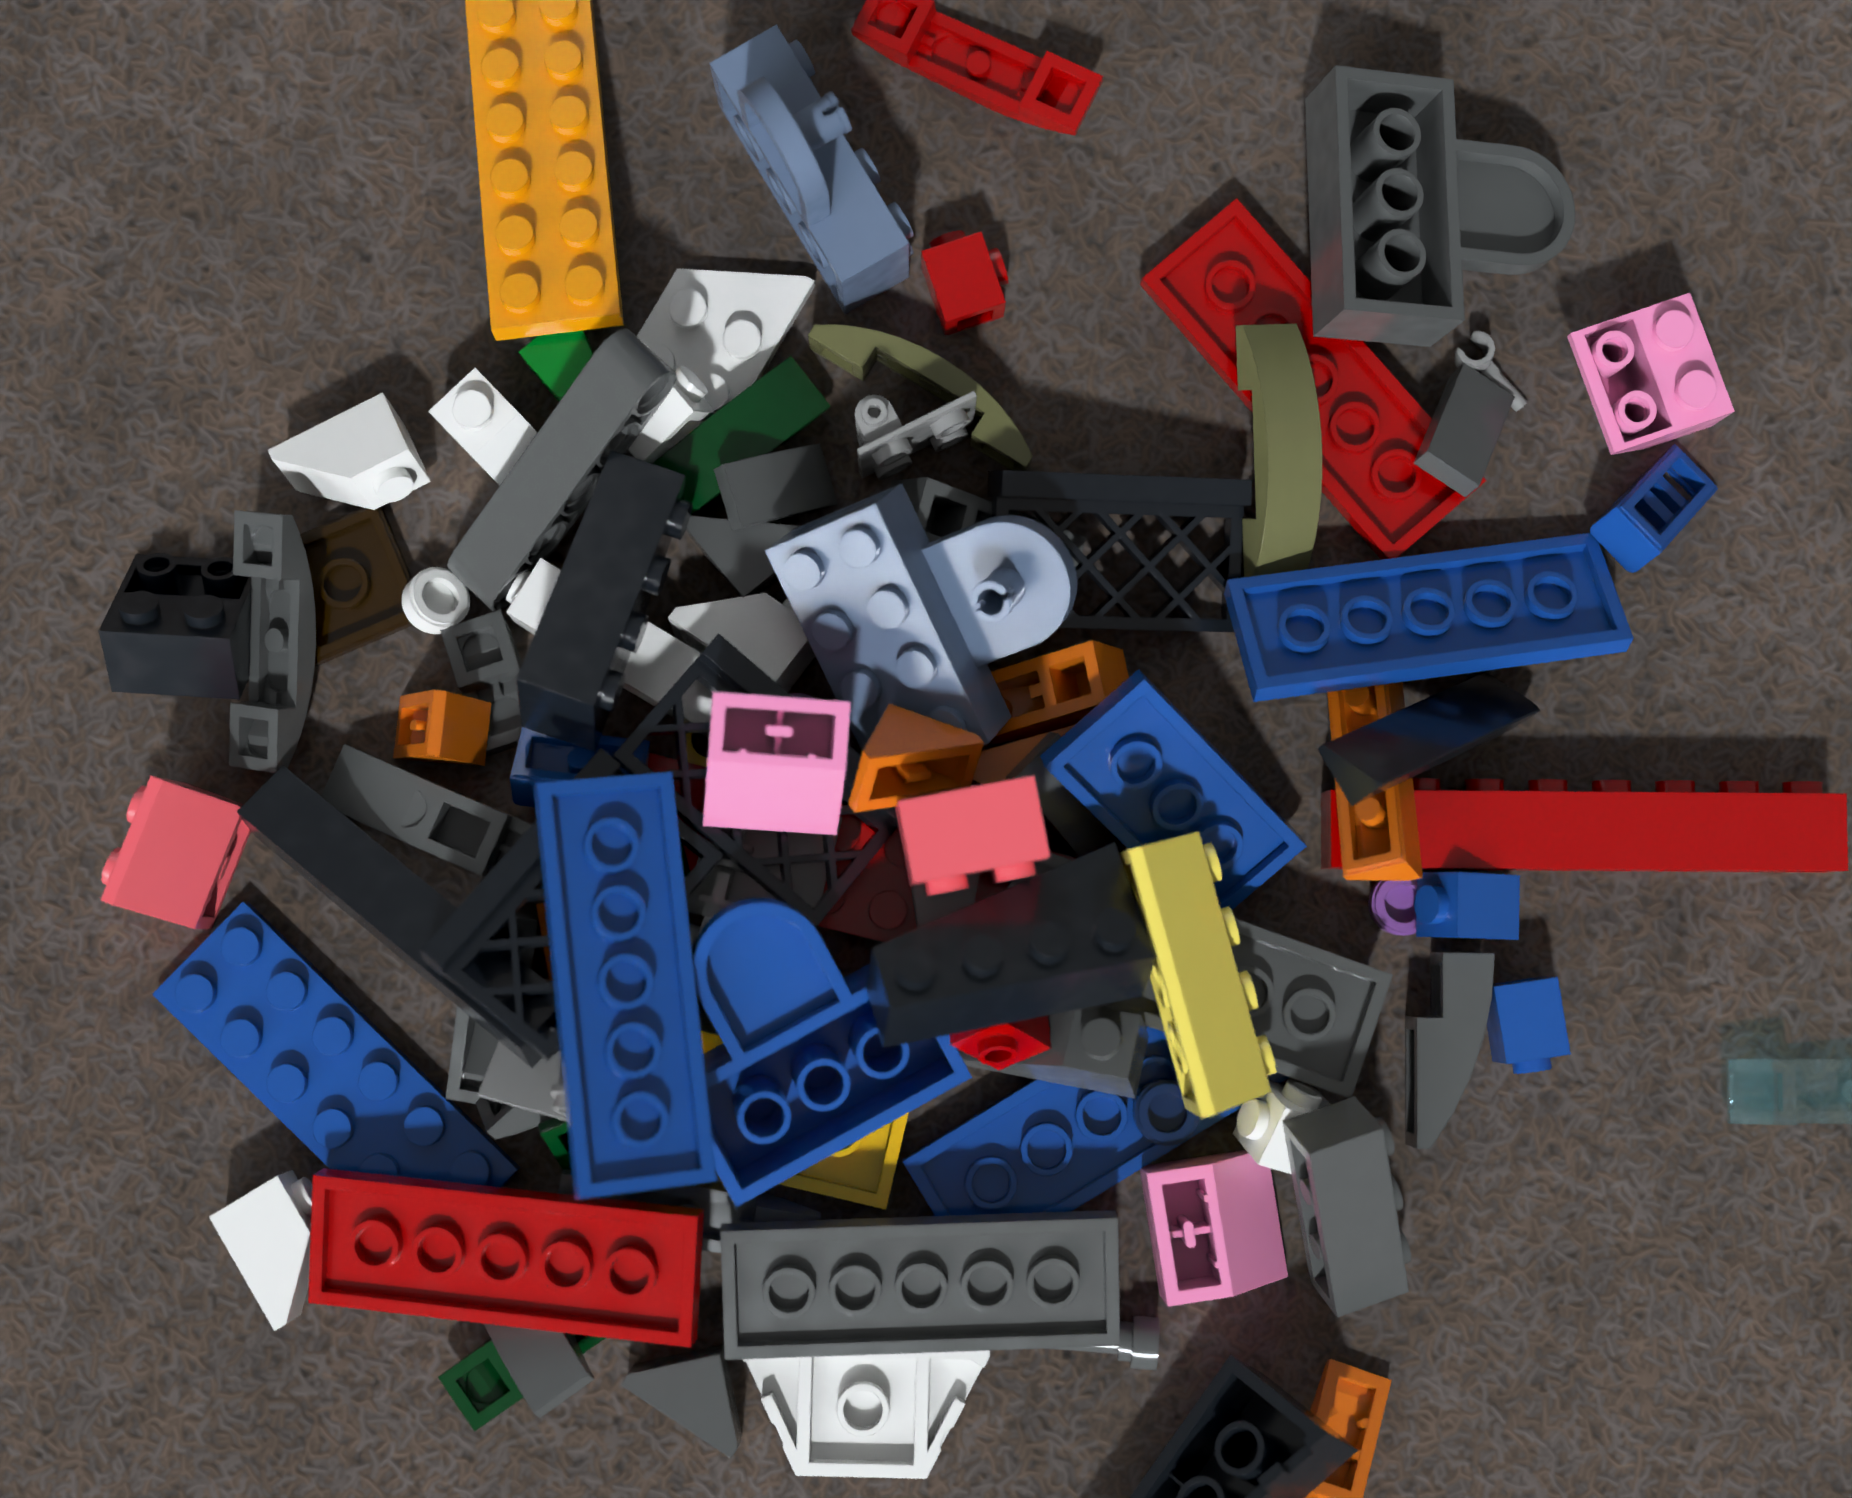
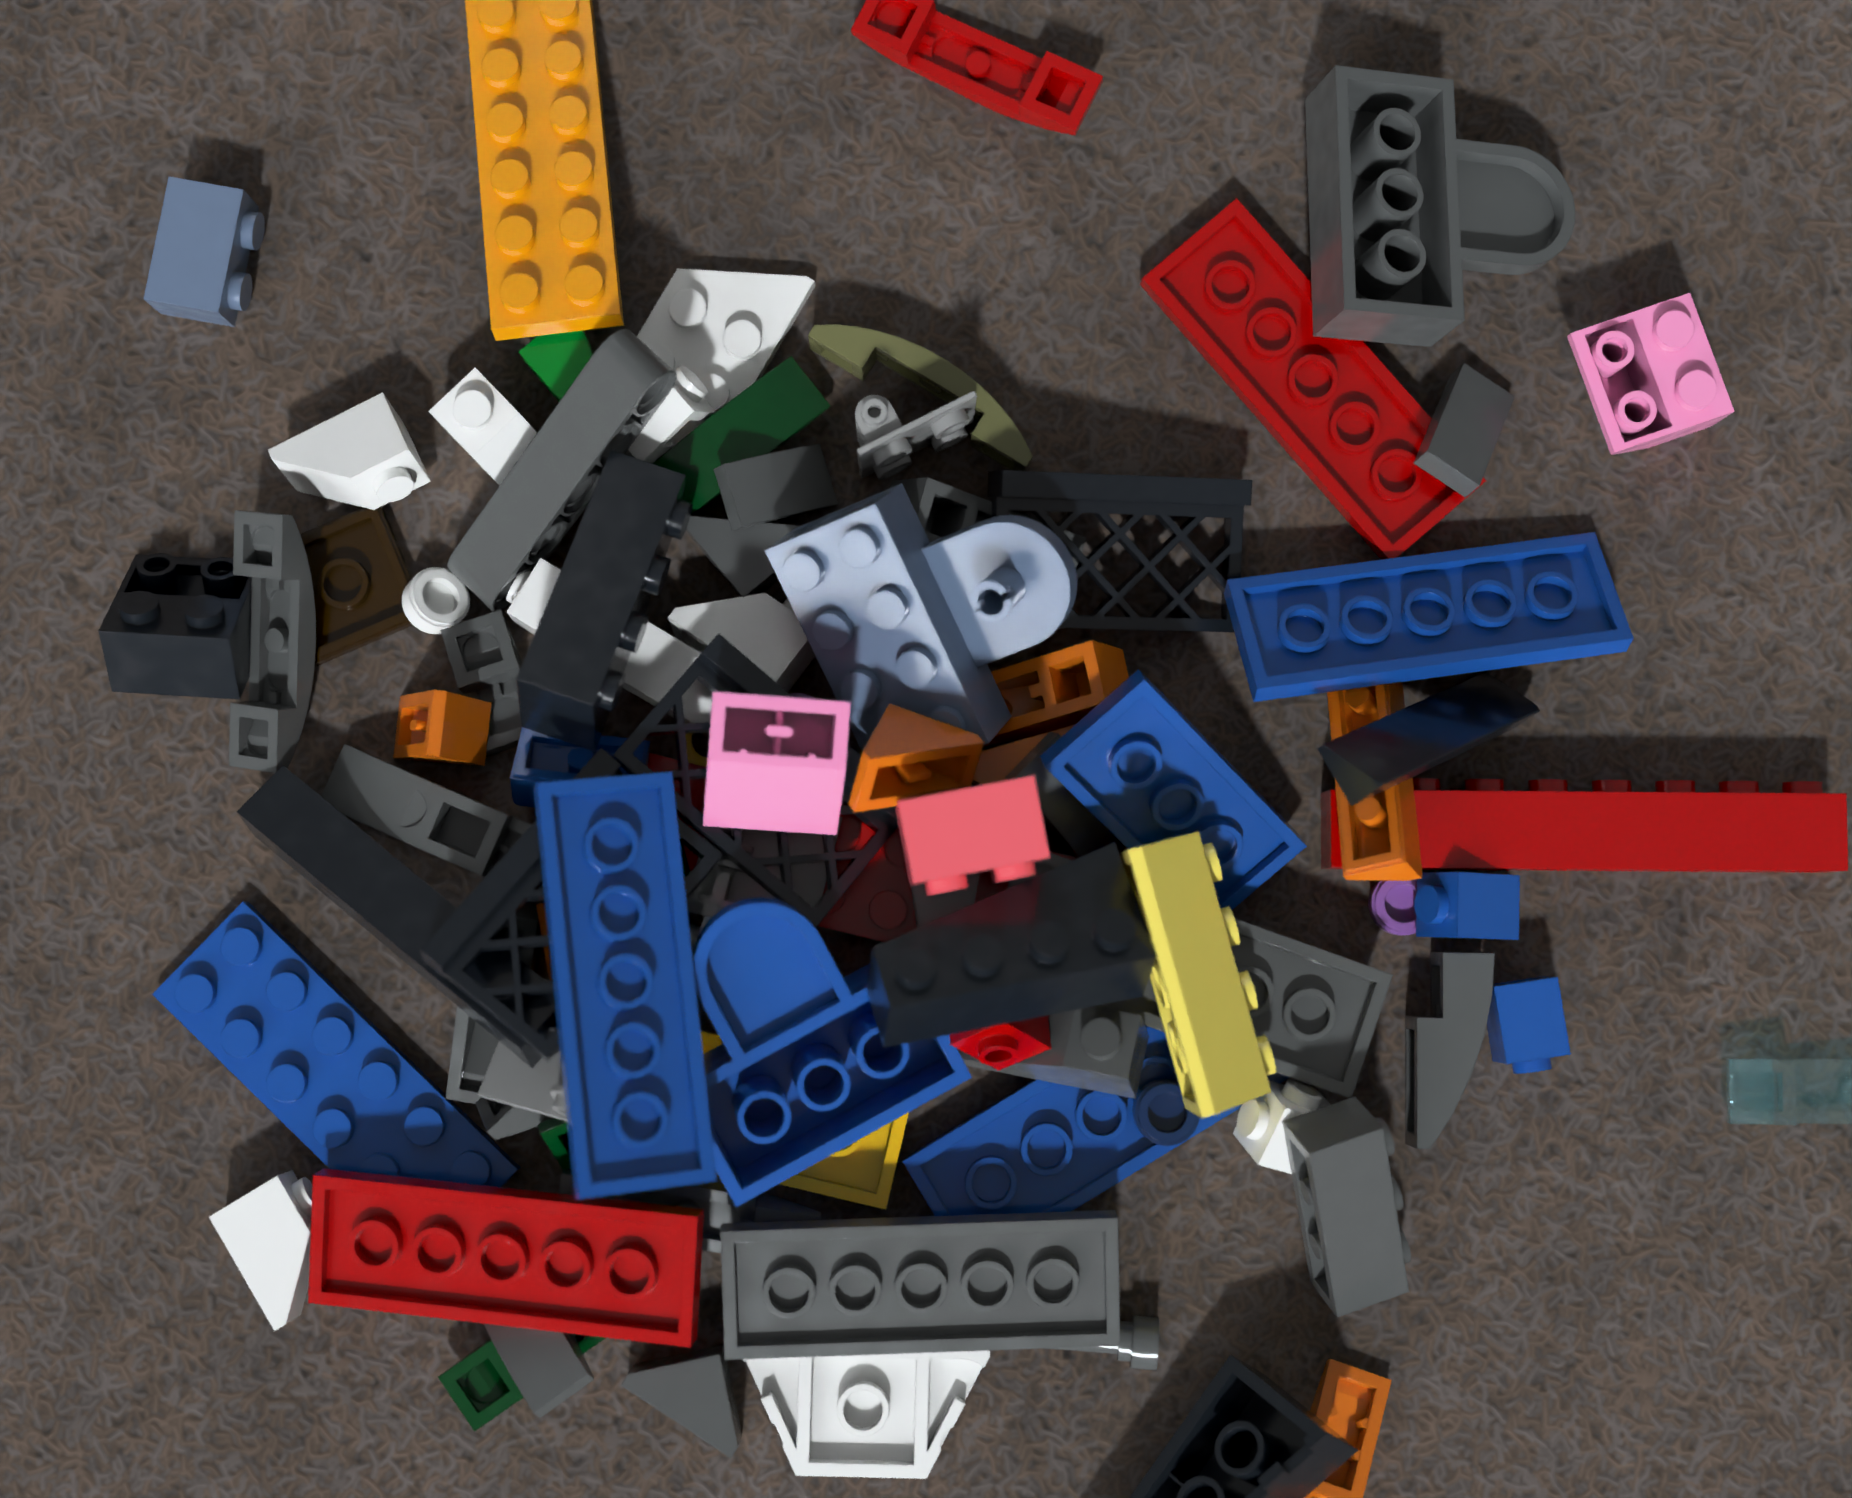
coral slope [100,776,251,929] -> none
sand blue brick [709,24,914,314] -> none
red brick [921,230,1009,336] -> none
bright pink slope [1140,1150,1288,1307] -> none
olive slope [1236,324,1322,577] -> none
light grey hand [1454,331,1528,412] -> none
blue slope [1590,444,1719,573] -> none
none -> sand blue brick [143,176,265,327]

